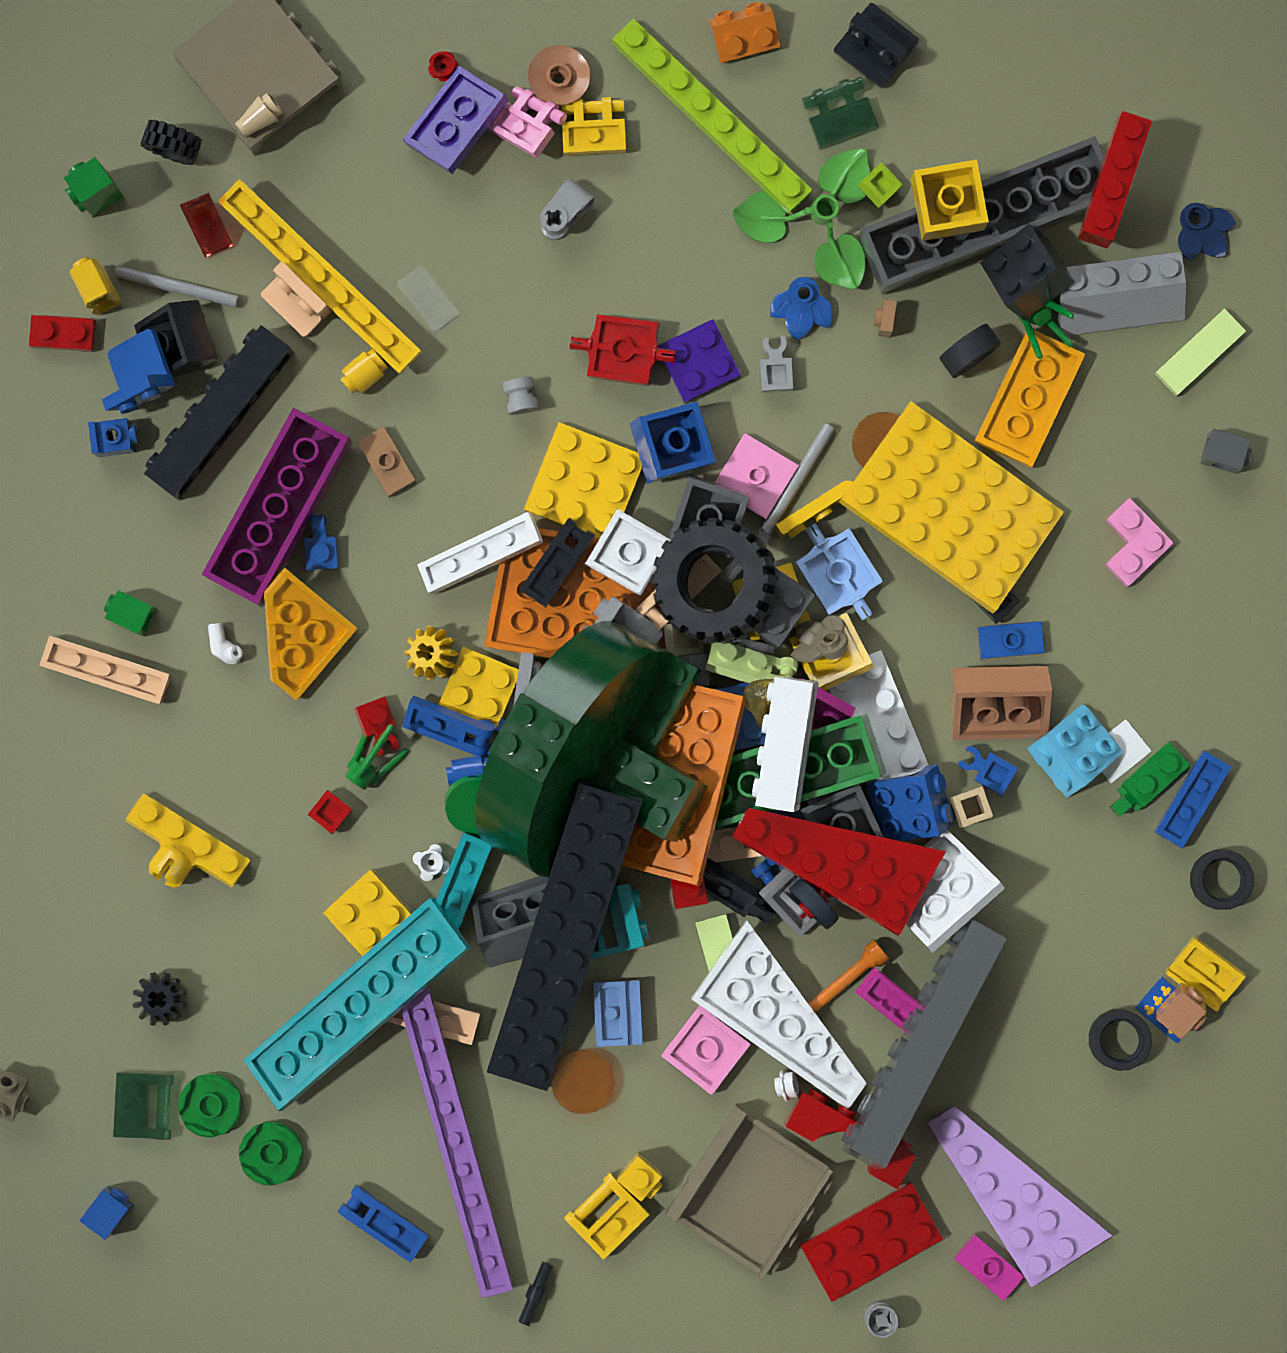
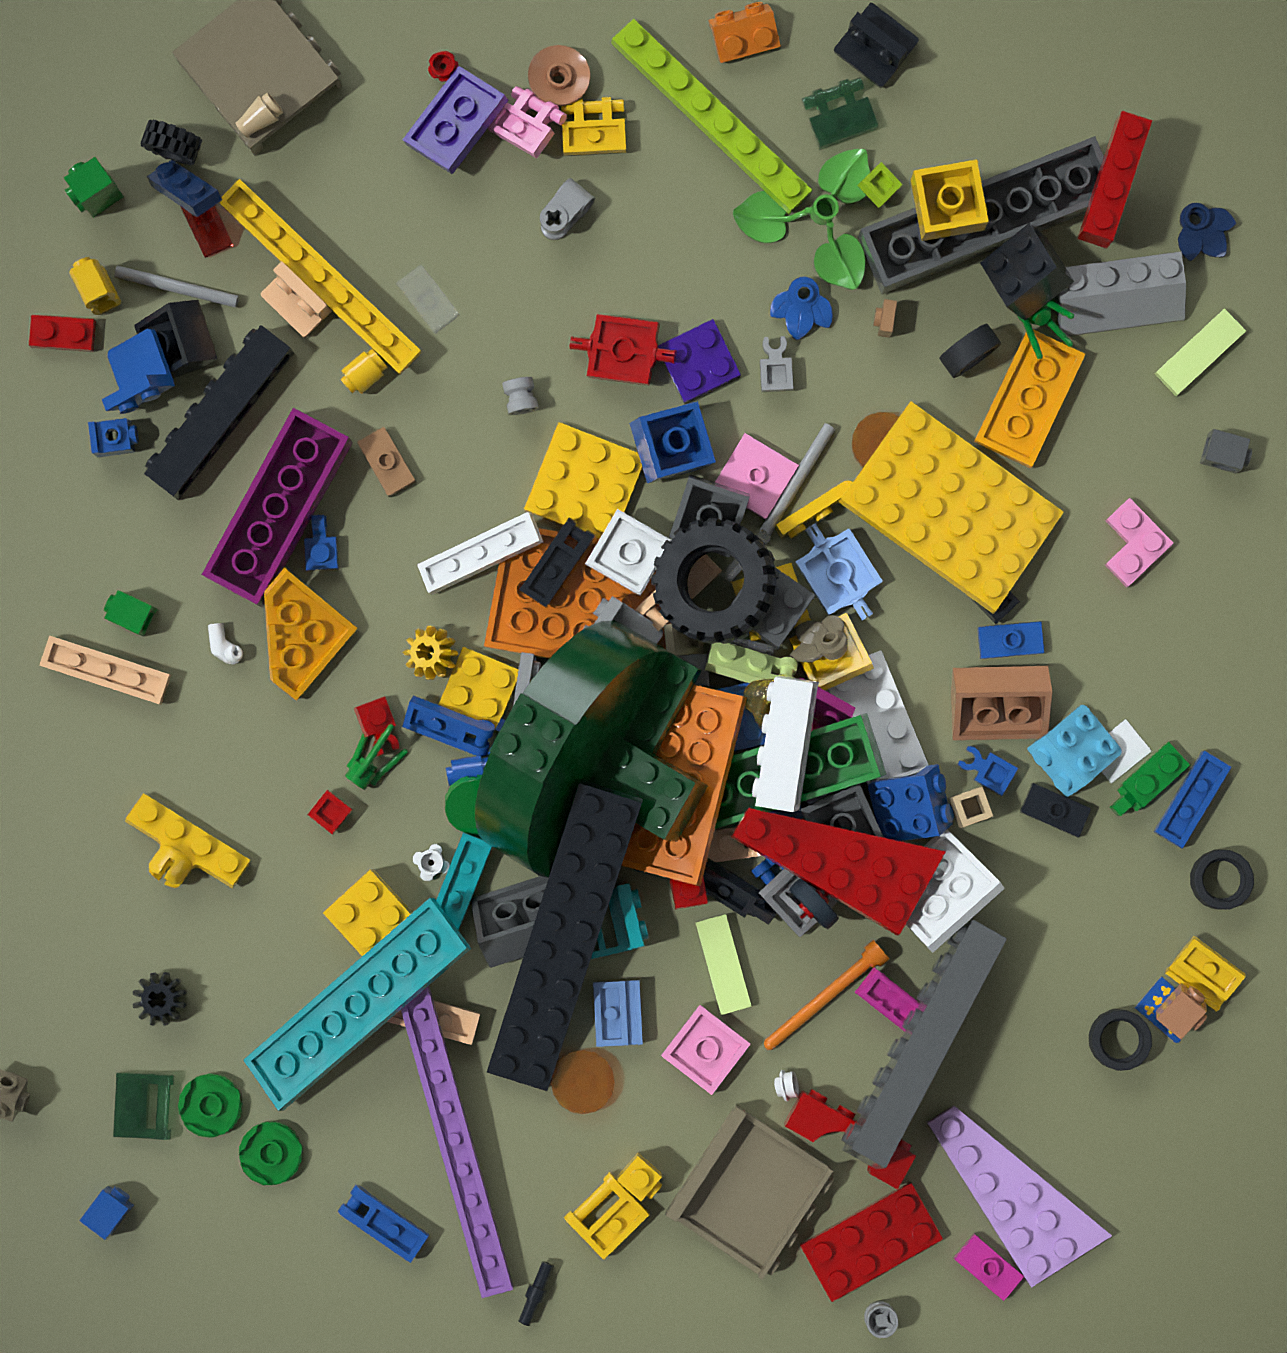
white wing [691,920,867,1109] -> none
none -> dark blue plate [147,160,222,217]
none -> black plate [1020,783,1091,838]

